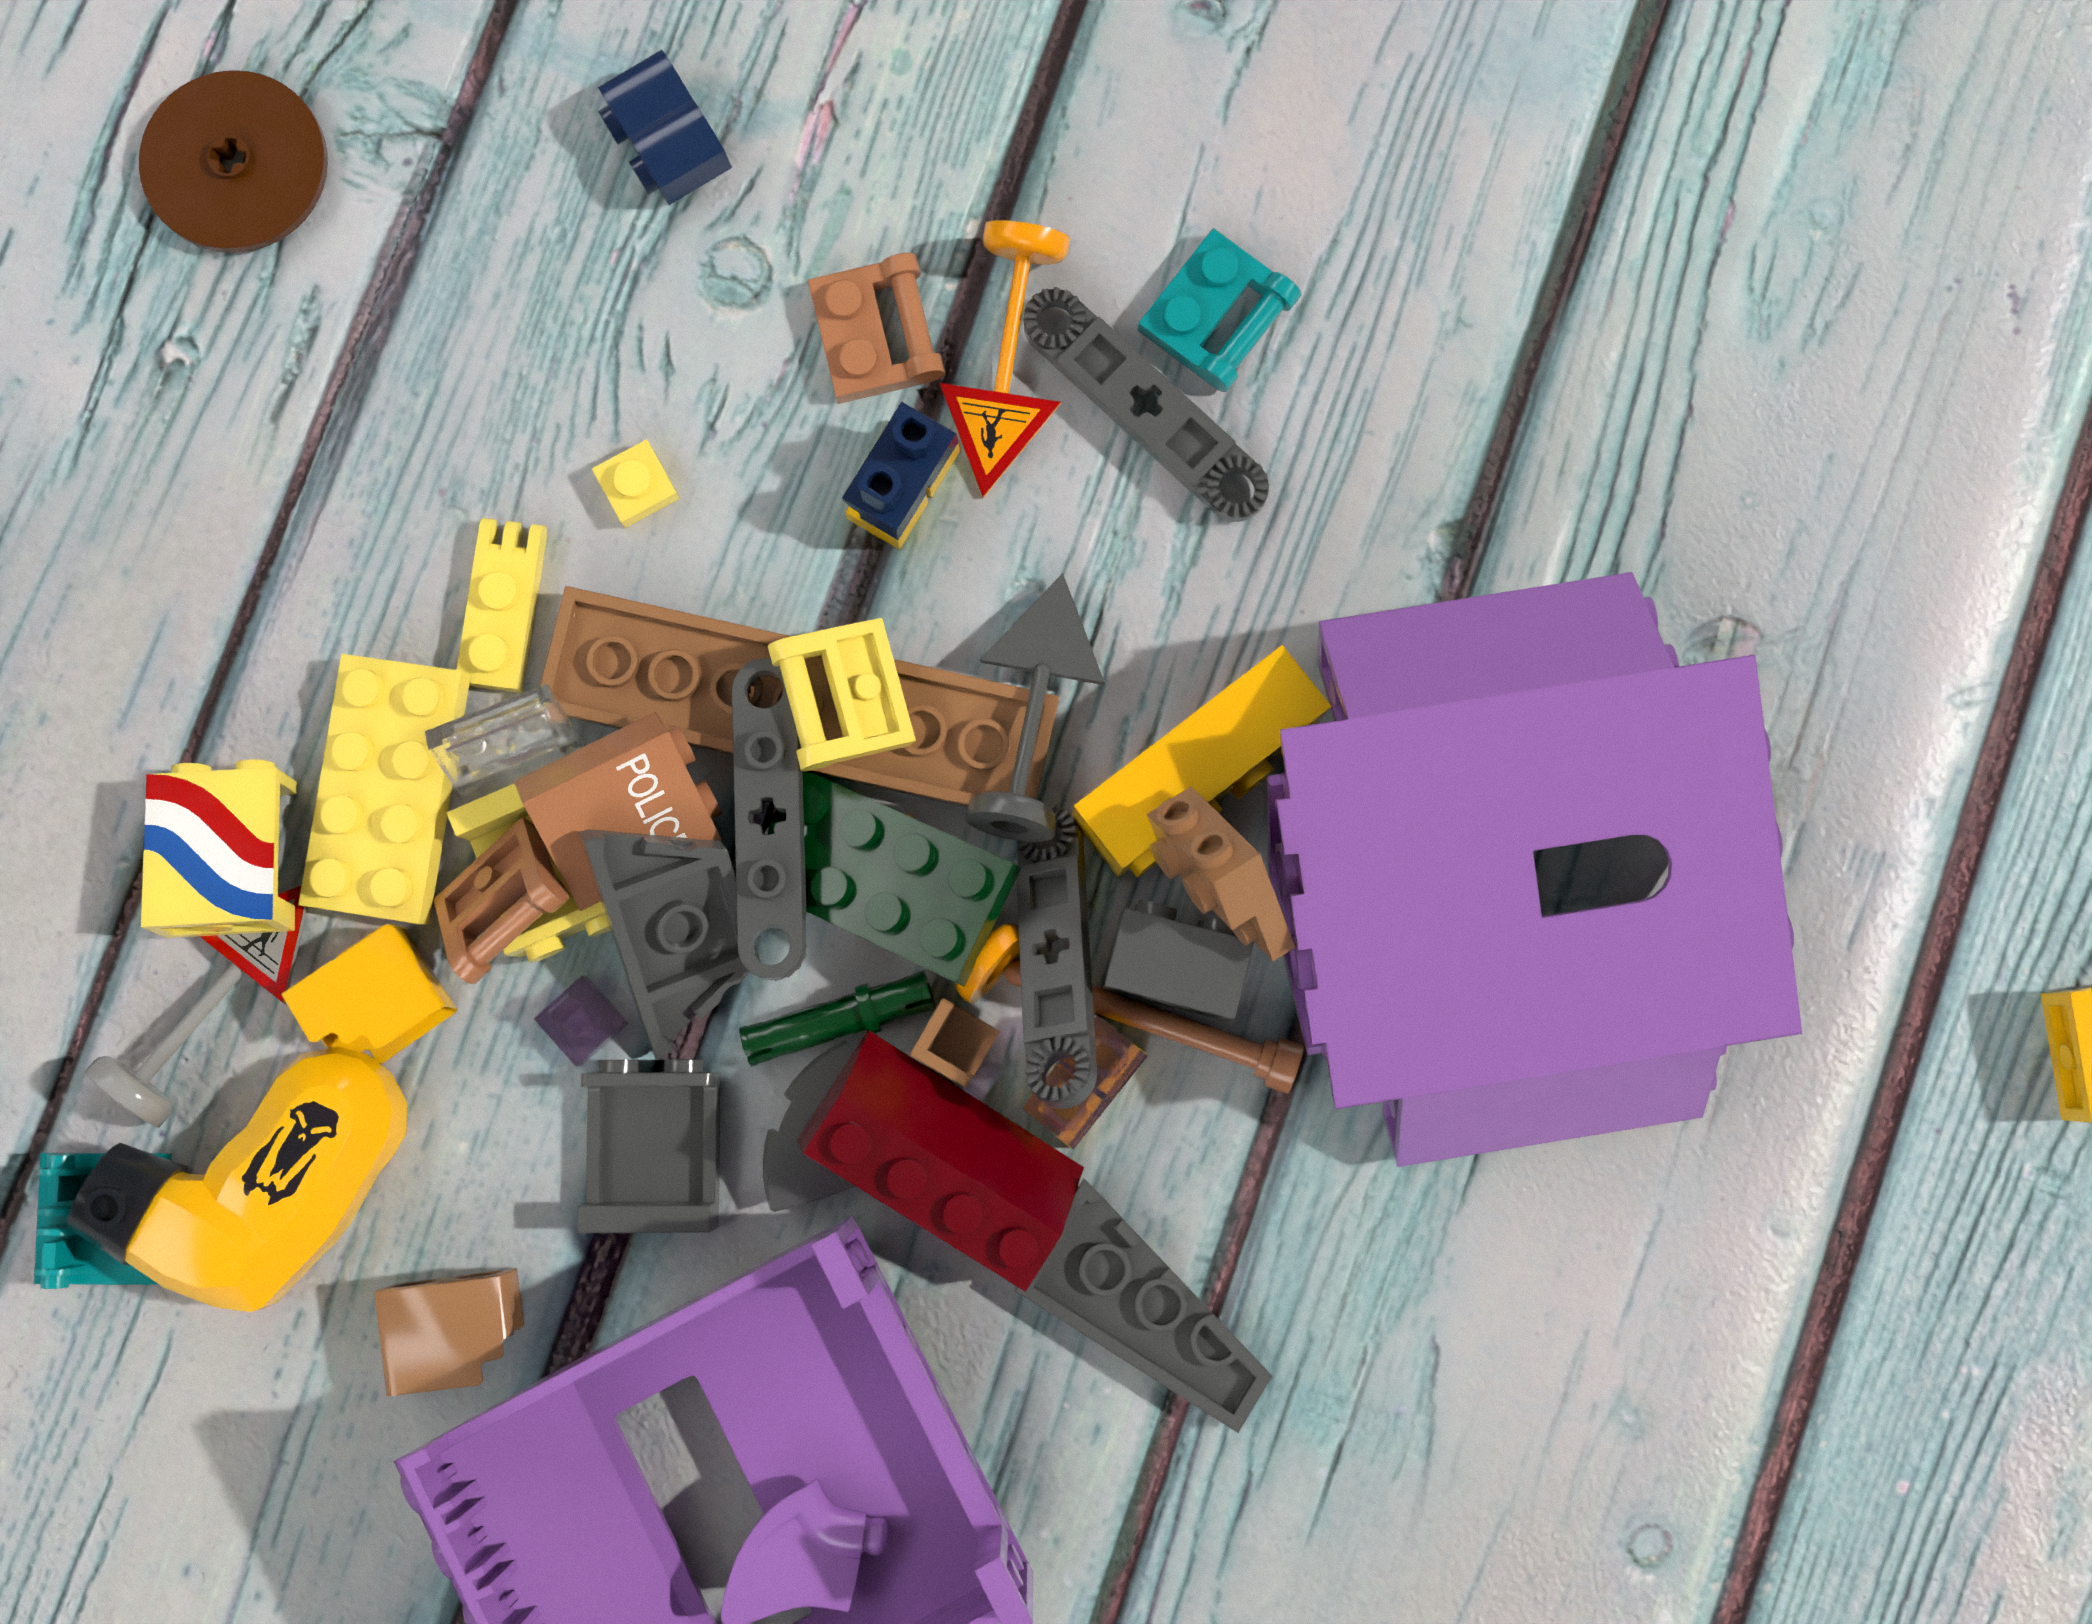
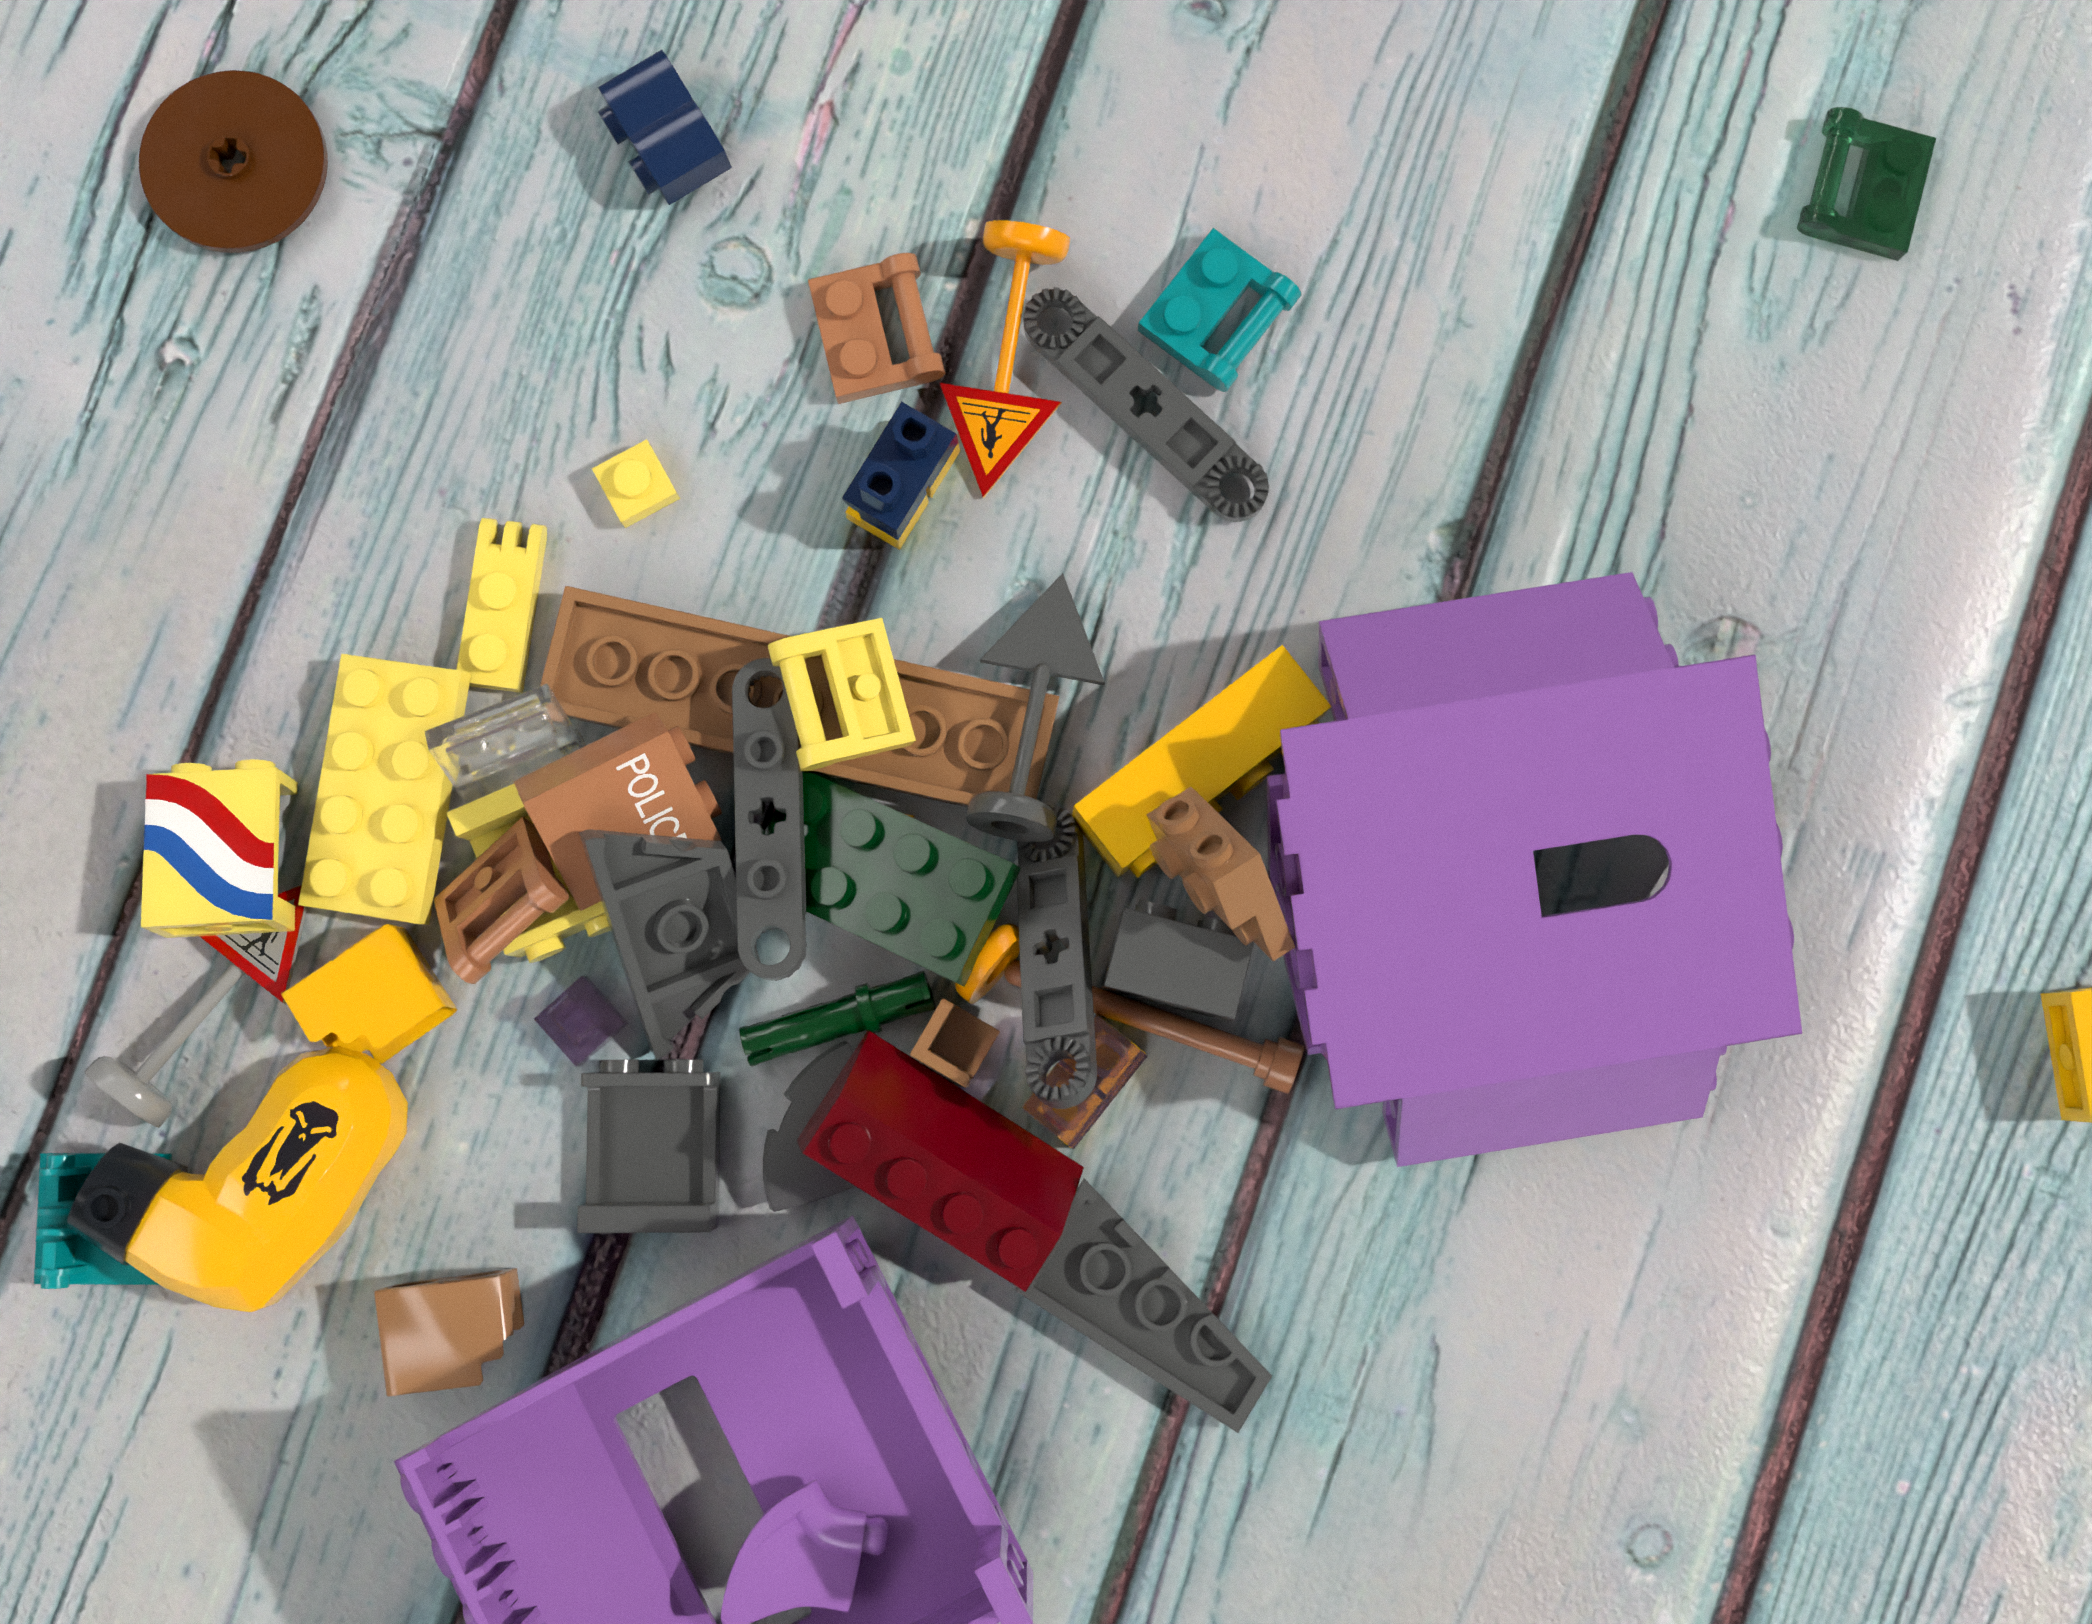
none -> clear green plate [1797,107,1936,261]

